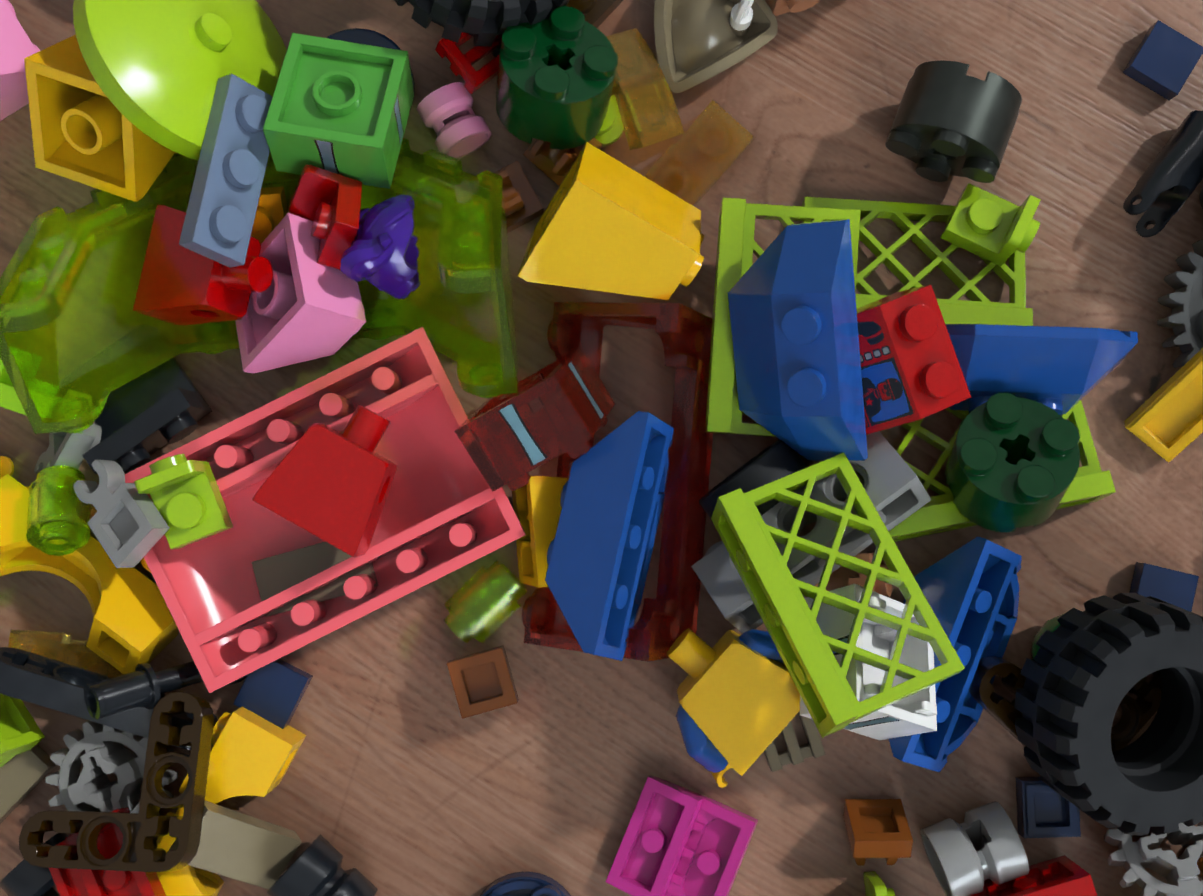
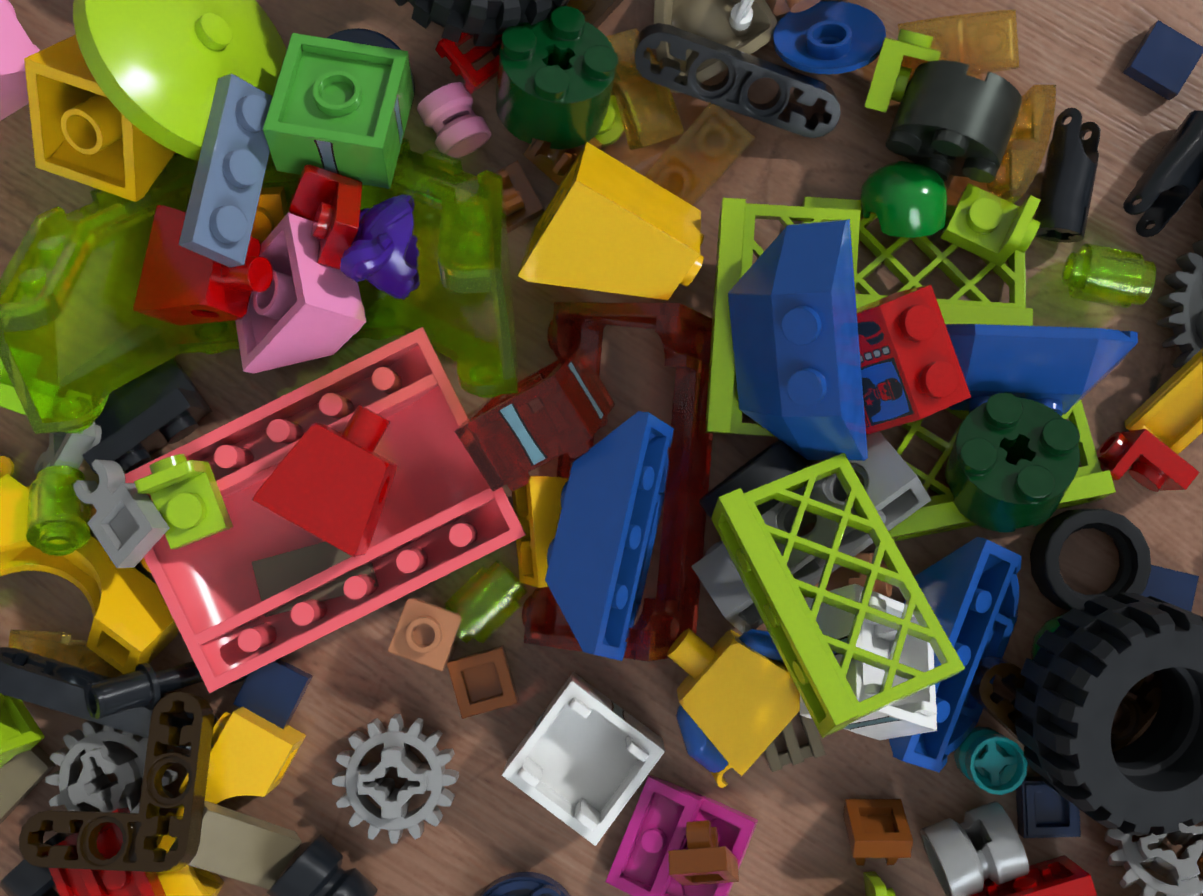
none -> light grey gear [332,714,459,844]
none -> nougat bracket [388,598,462,671]
none -> white container [502,672,665,846]
none -> black beam [634,23,841,138]
none -> dark orange tile [668,820,739,886]
none -> blue dish [773,1,886,74]
none -> green hair [860,161,947,238]
none -> lime bracket [864,29,941,113]
none -> clear yellow slope [898,9,1020,82]
none -> teal wheel [954,726,1028,795]
none -> clear yellow slope [987,85,1056,203]
none -> black tyre [1030,509,1151,612]
none -> black piece [1035,108,1101,243]
none -> clear neon green brick [1062,243,1156,308]
none -> red bracket [1096,429,1200,492]

